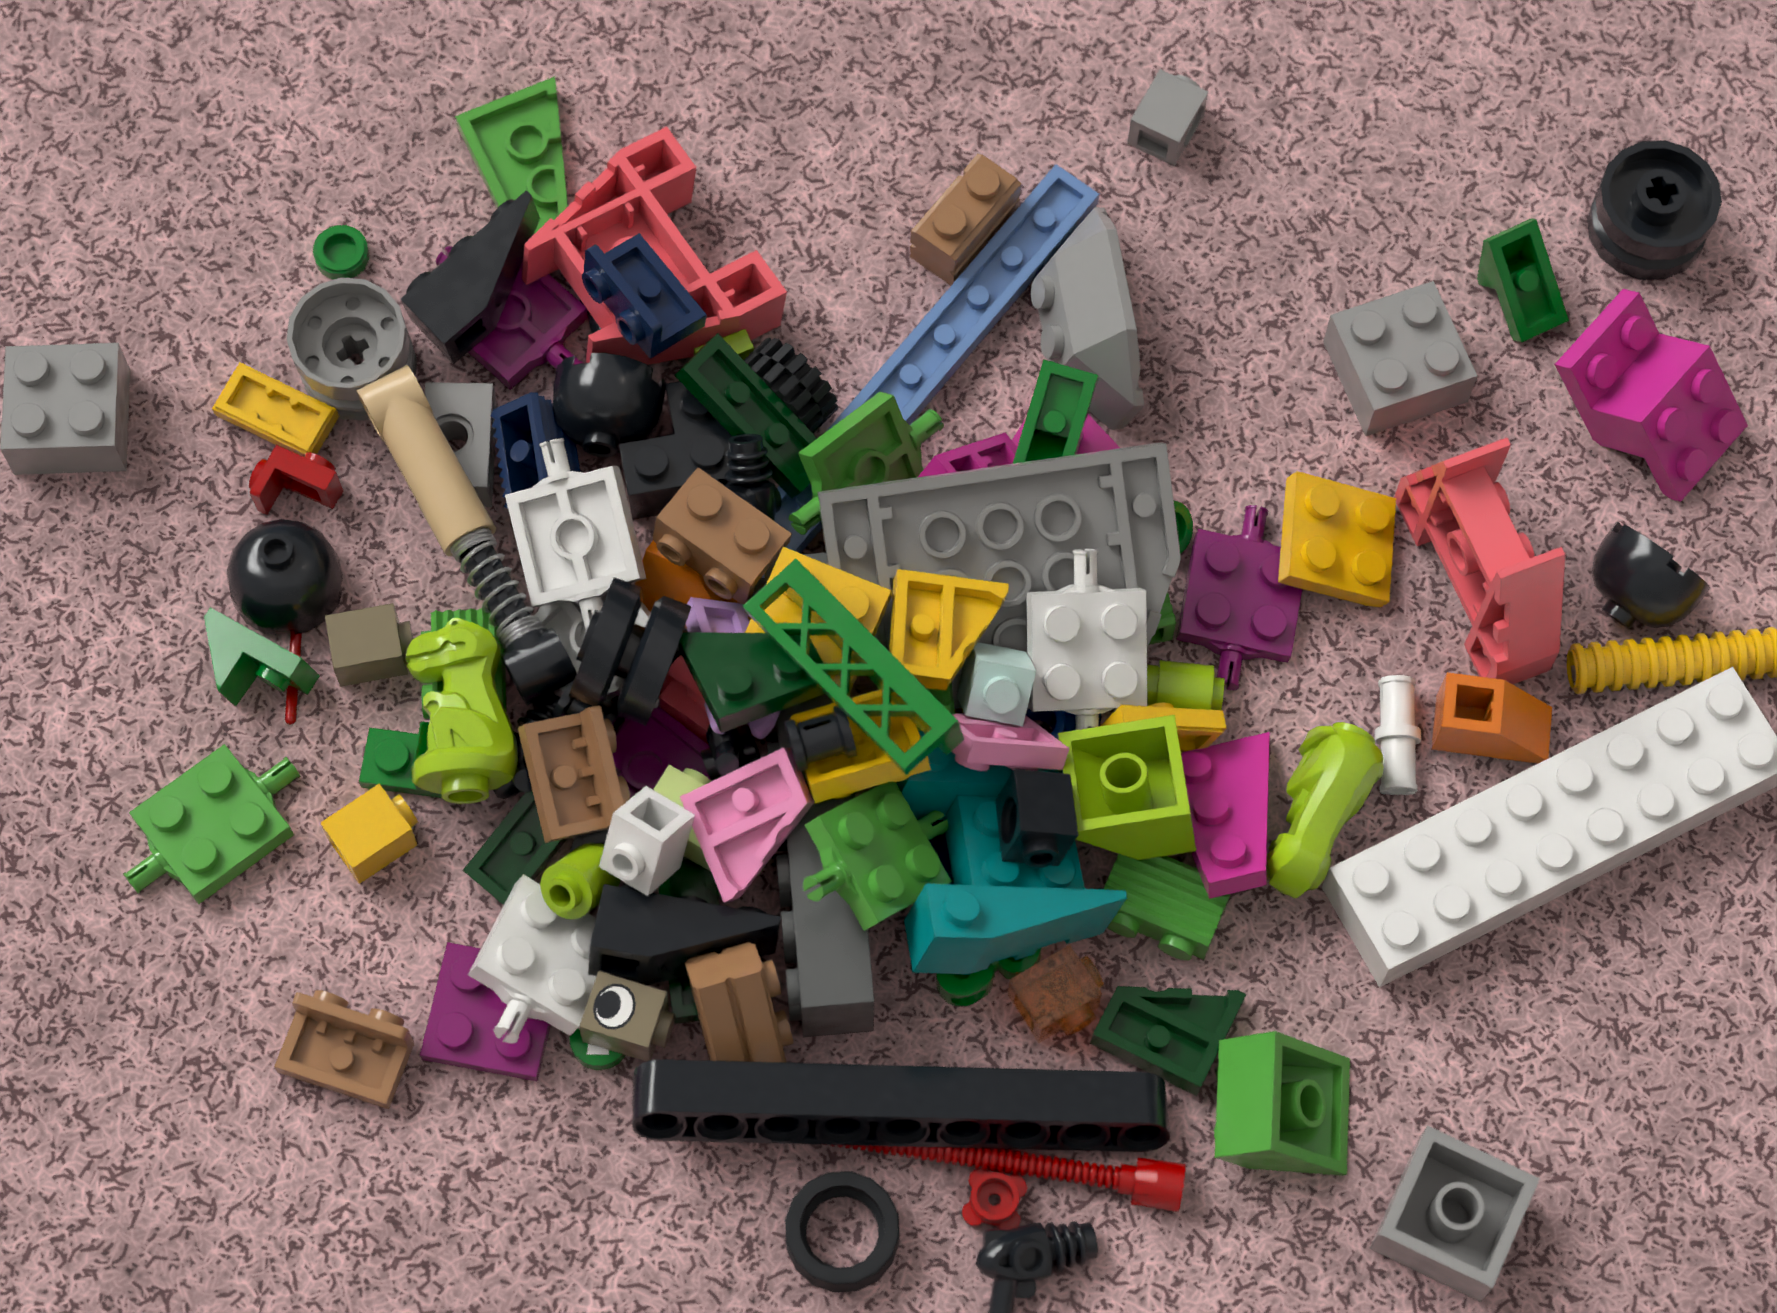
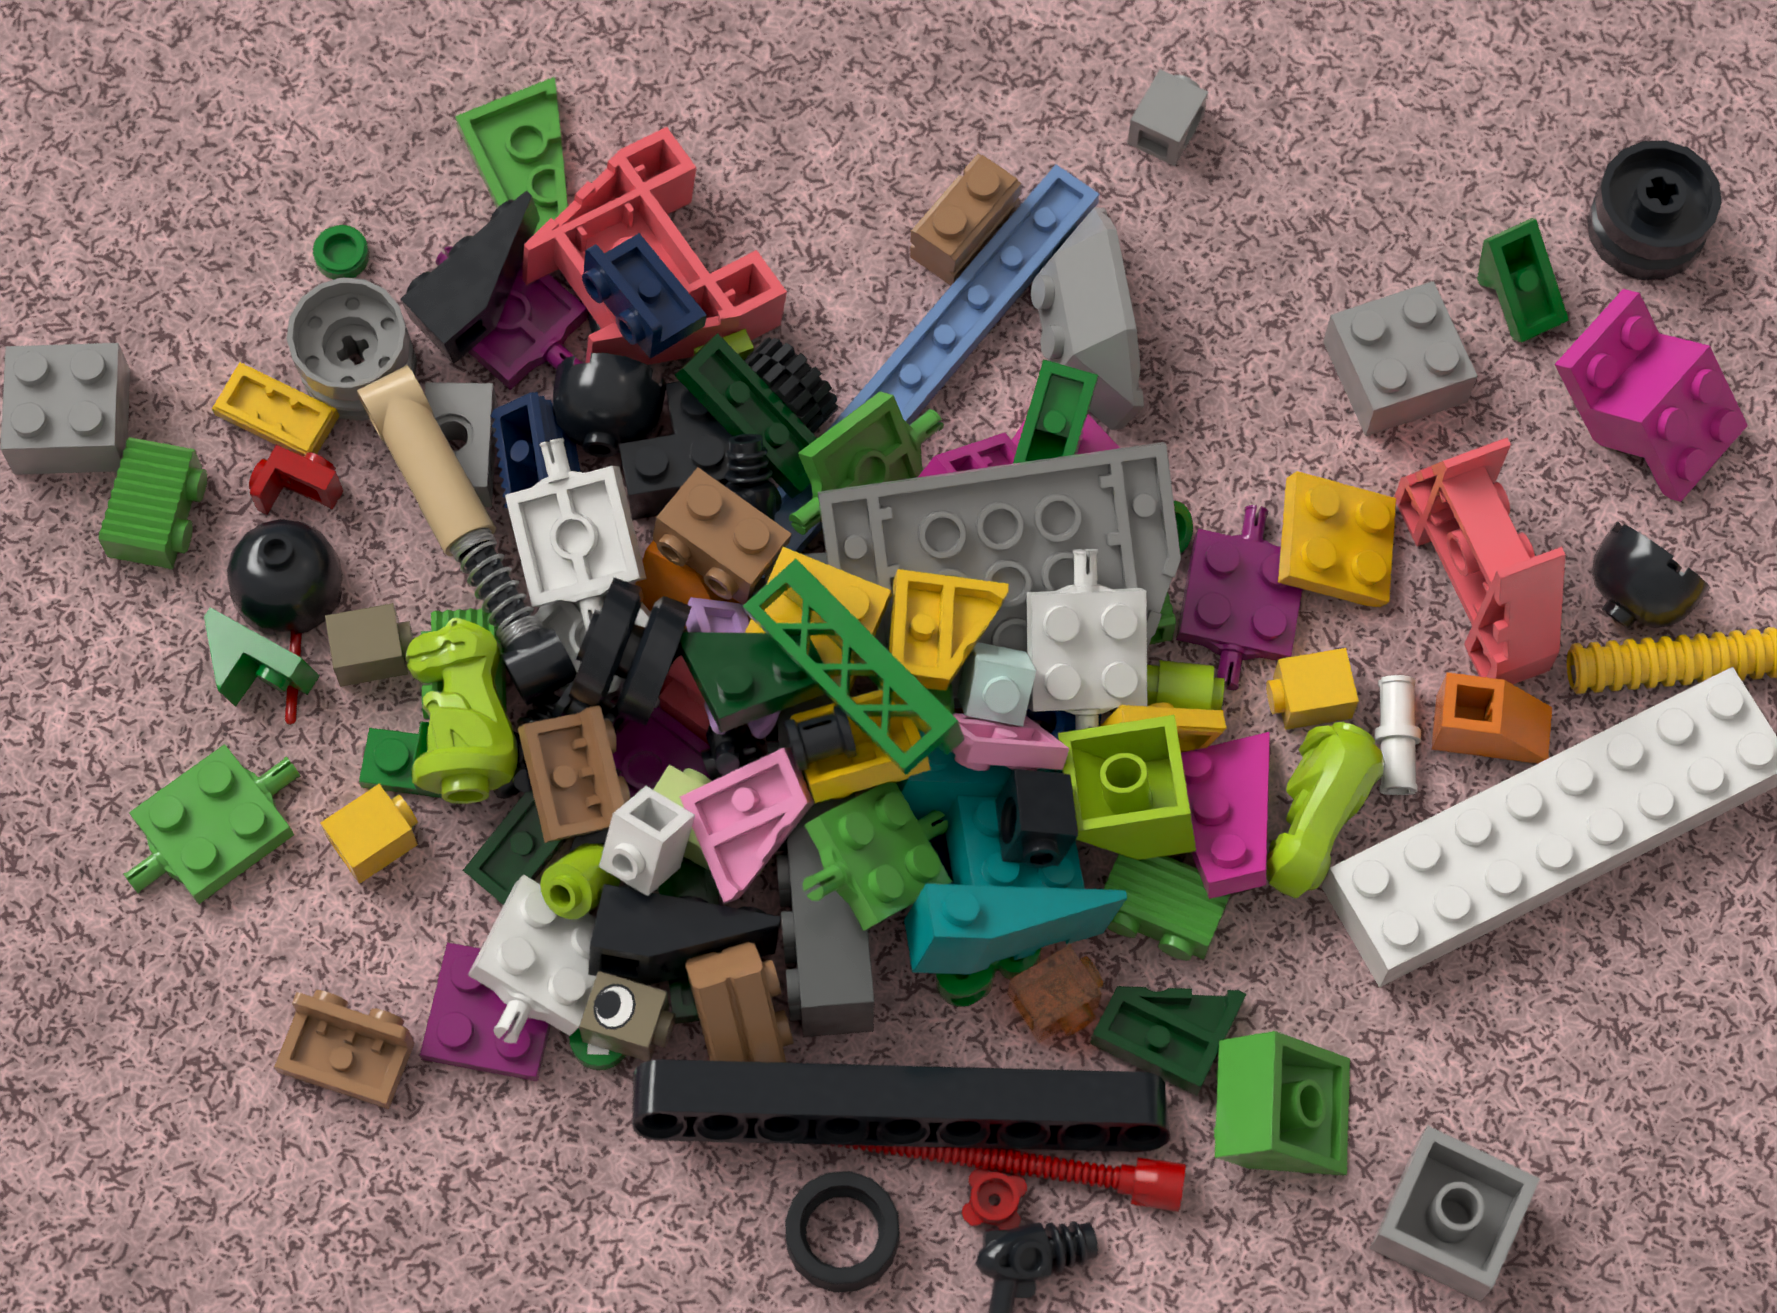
none -> bright green brick [98,437,207,569]
none -> yellow brick [1266,648,1359,730]

